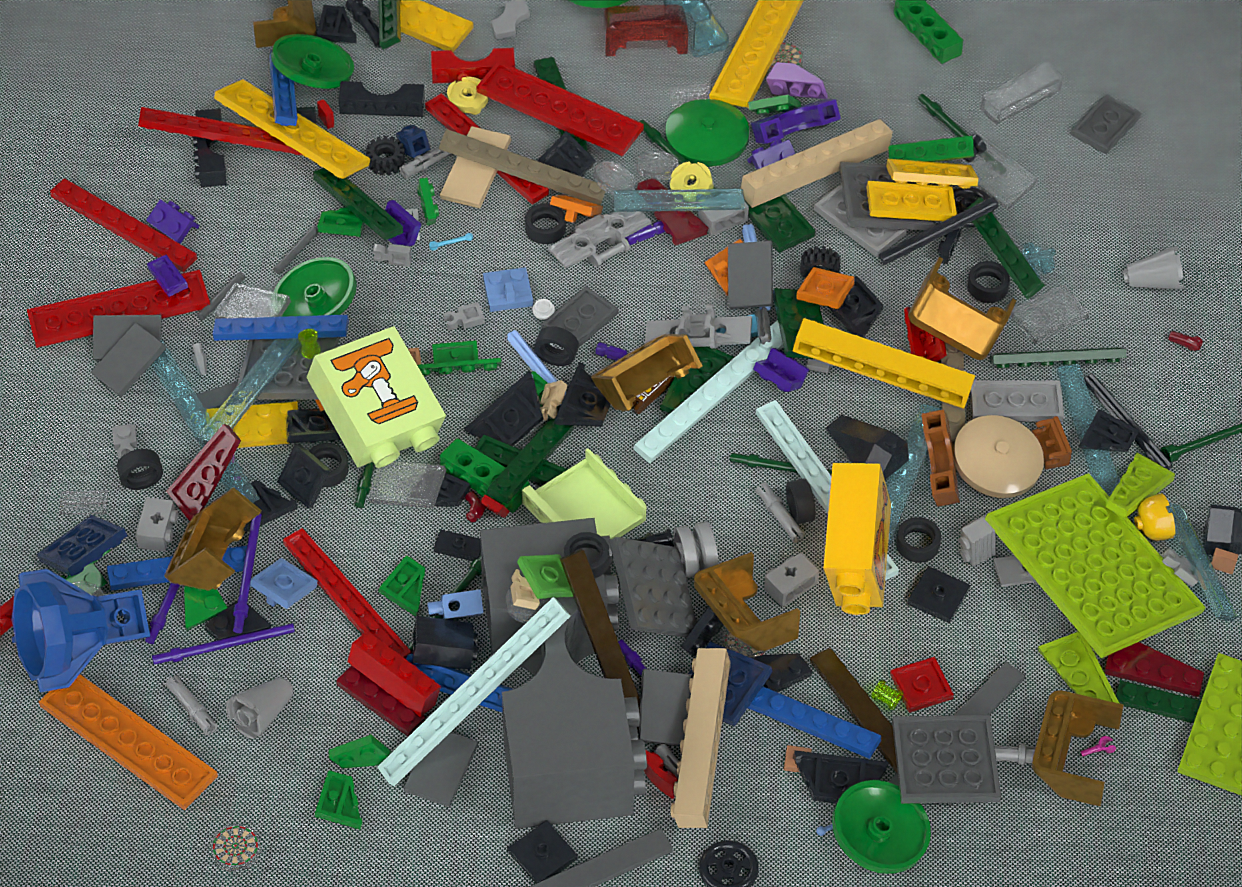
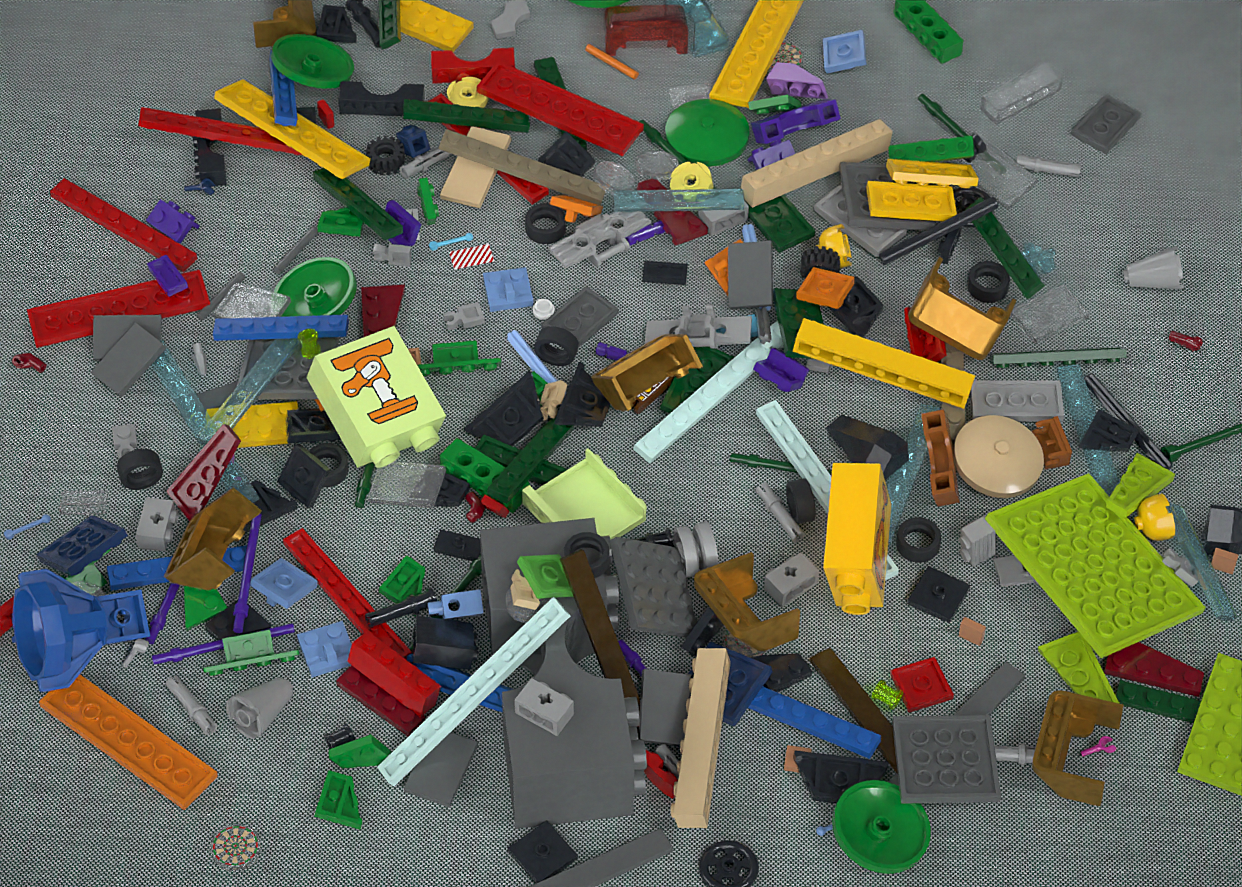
none -> medium blue hinge [4,514,51,540]
none -> dark red arm [12,353,47,373]
none -> light grey hand [121,638,149,668]
none -> dark blue hand [184,178,216,195]
none -> bracket [203,629,299,676]
none -> medium blue hinge [297,621,352,677]
none -> black bush [324,724,356,749]
none -> dark red wing [361,284,405,337]
none -> black pin [365,588,437,628]
none -> dark green plate [403,99,530,133]
none -> sticker [449,244,495,270]
none -> light grey brick [515,678,574,736]
none -> orange bar [585,44,639,80]
none -> black plate [642,261,688,285]
none -> yellow cylinder [816,224,852,268]
none -> medium blue hinge [823,30,867,74]
none -> nougat tile [959,617,986,646]
none -> light grey pin [1015,154,1081,178]

